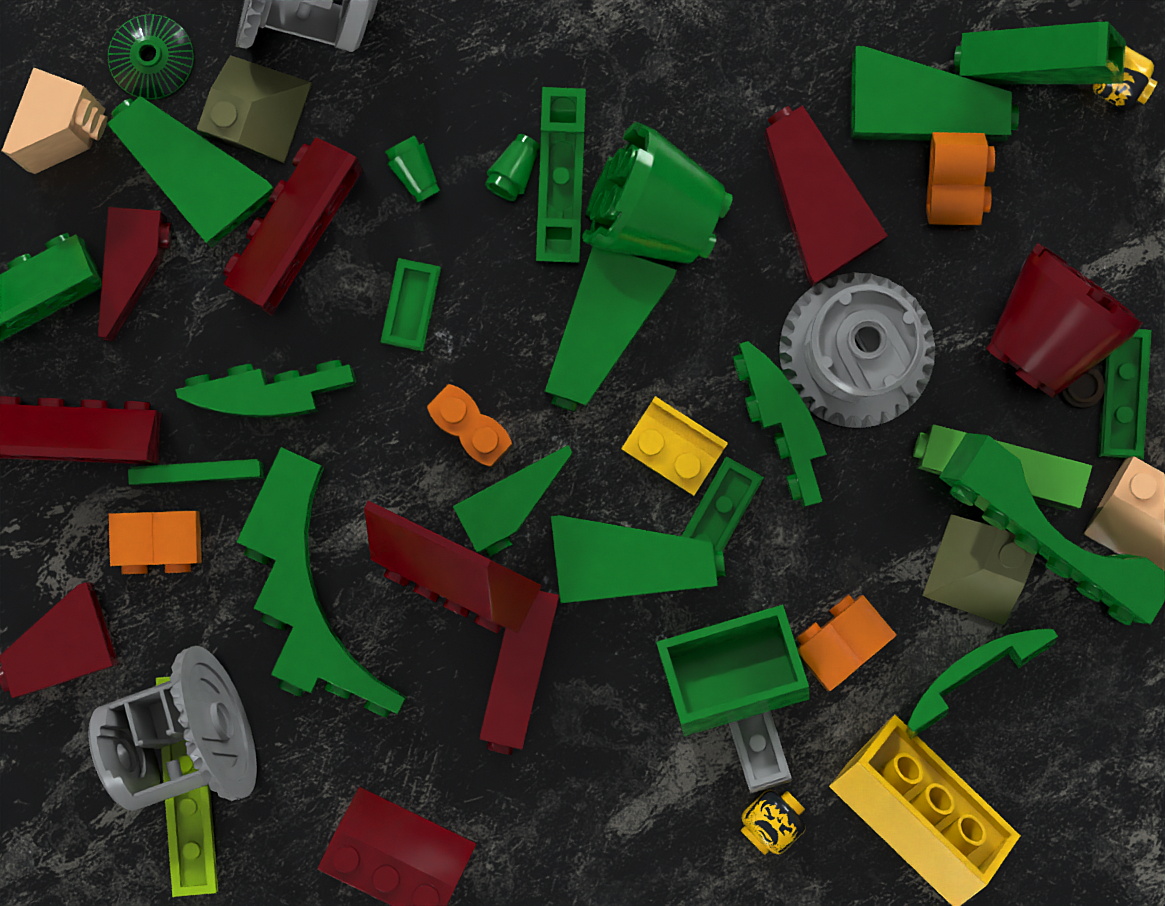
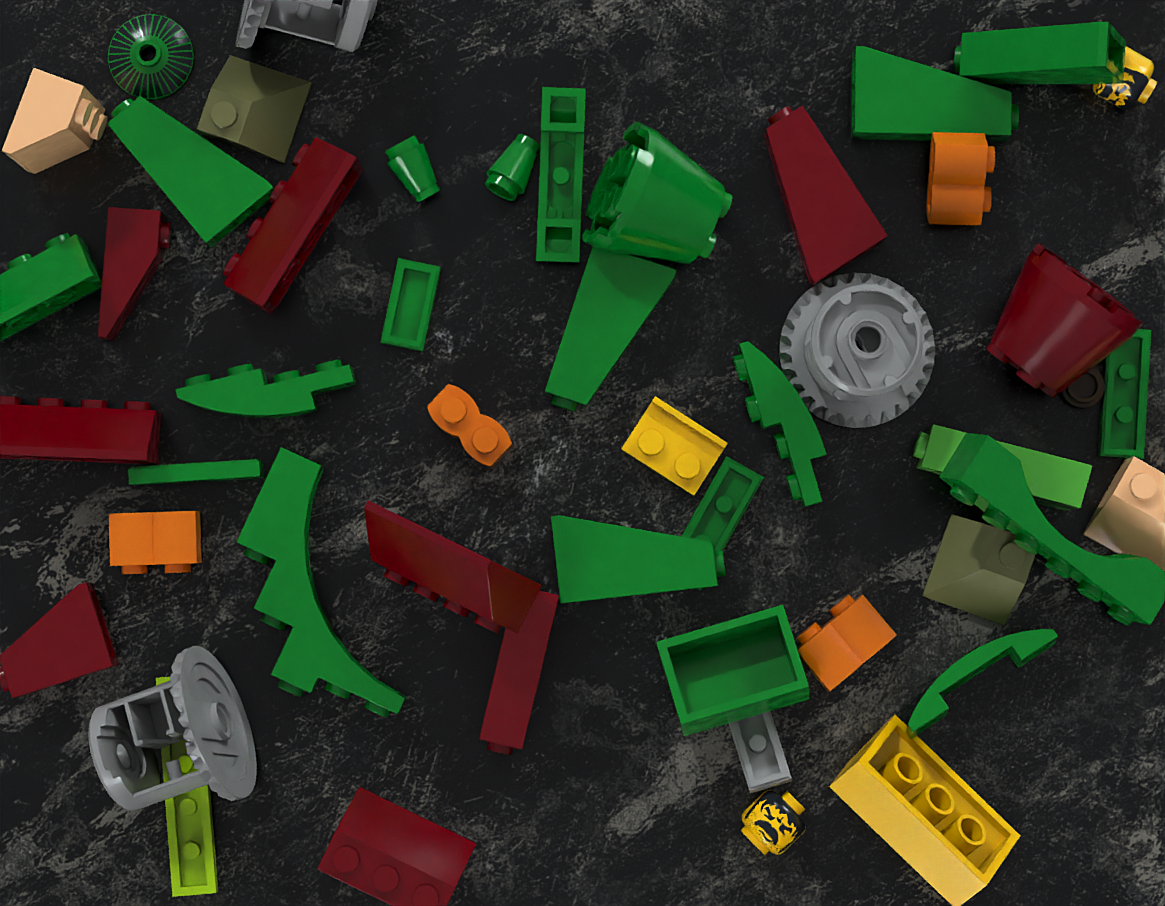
green slope [453,445,573,556] -> none

